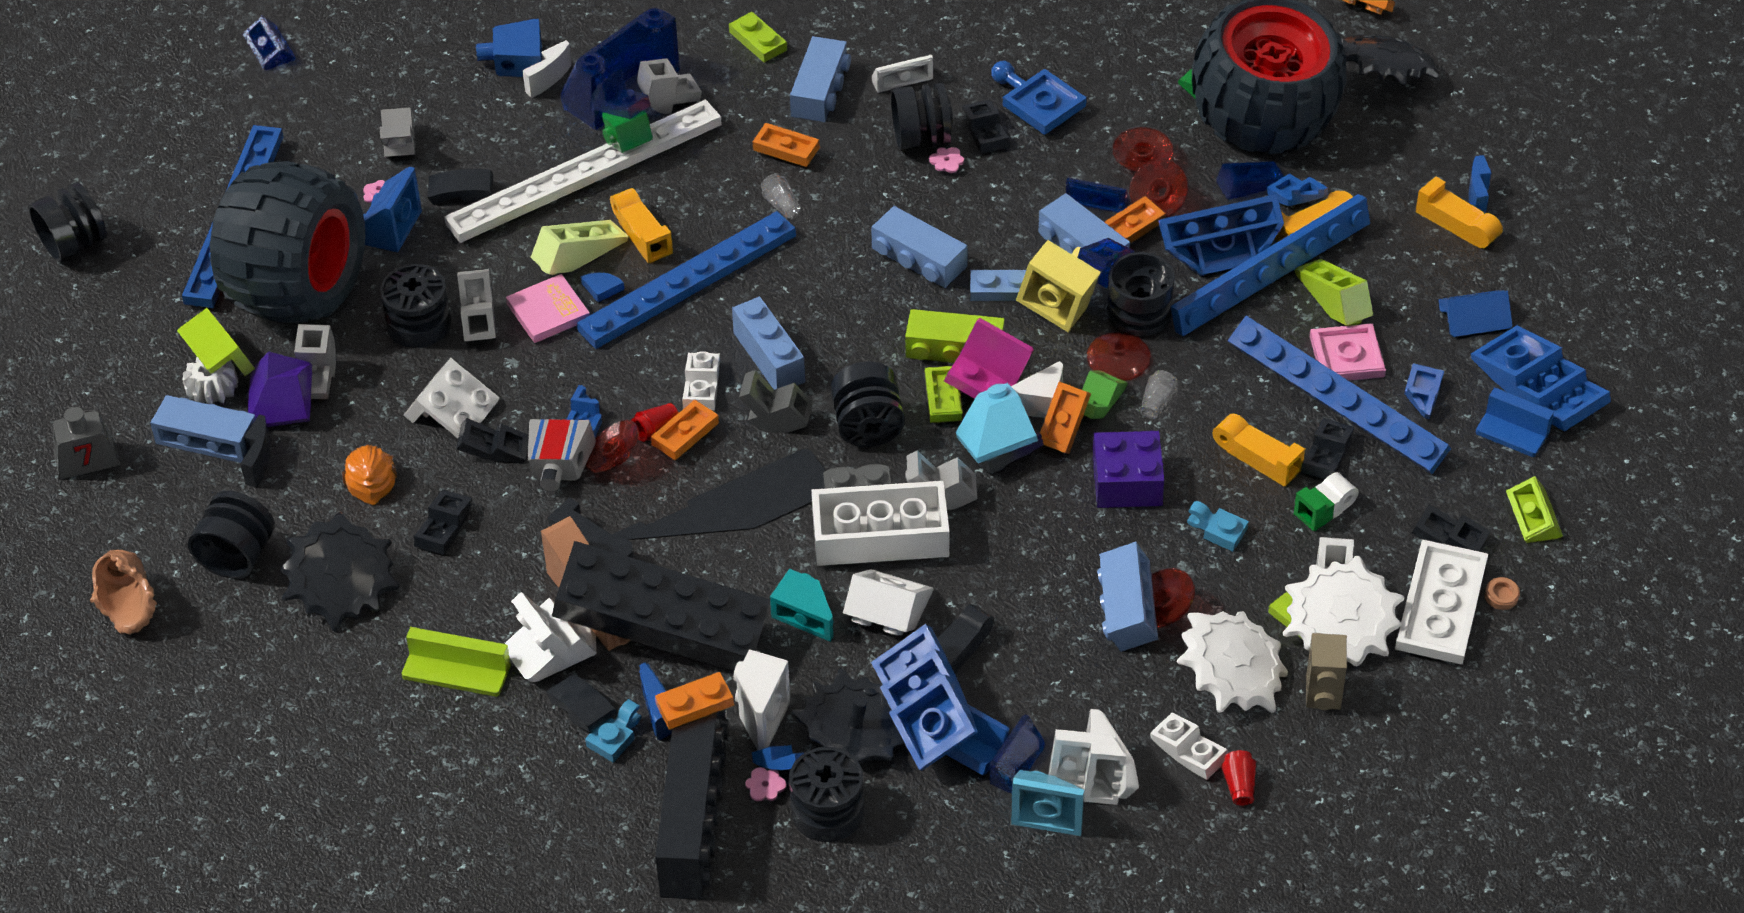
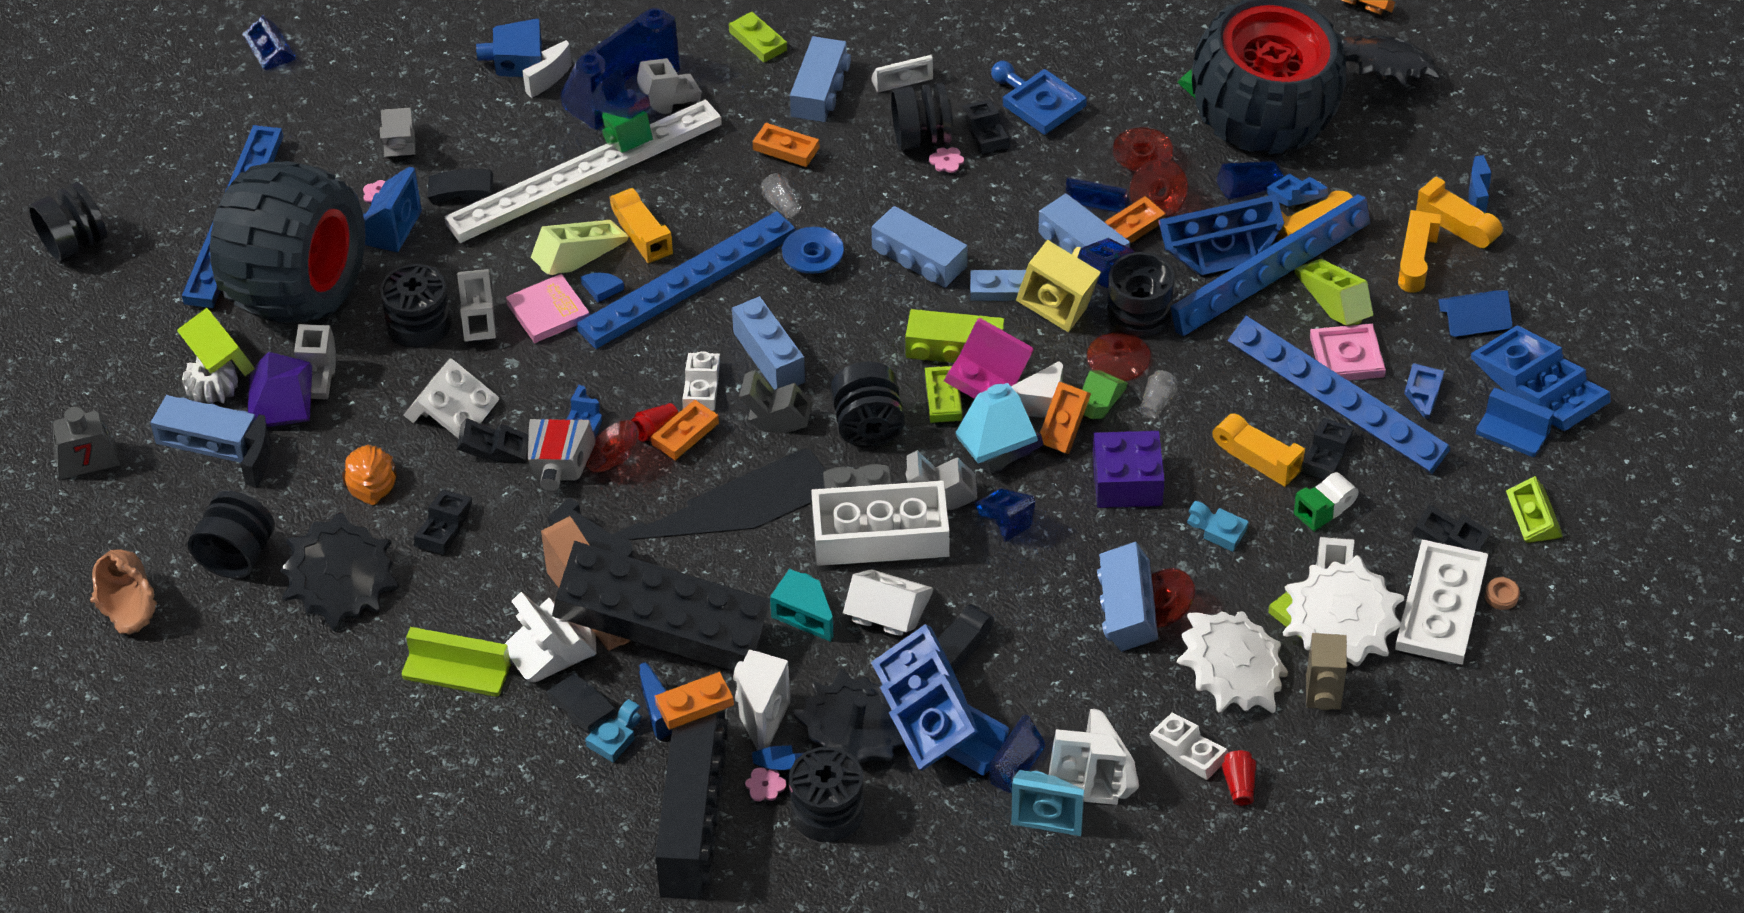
none -> blue dish [782,227,844,274]
none -> clear blue slope [975,489,1036,541]
none -> light orange leg [1398,210,1441,293]

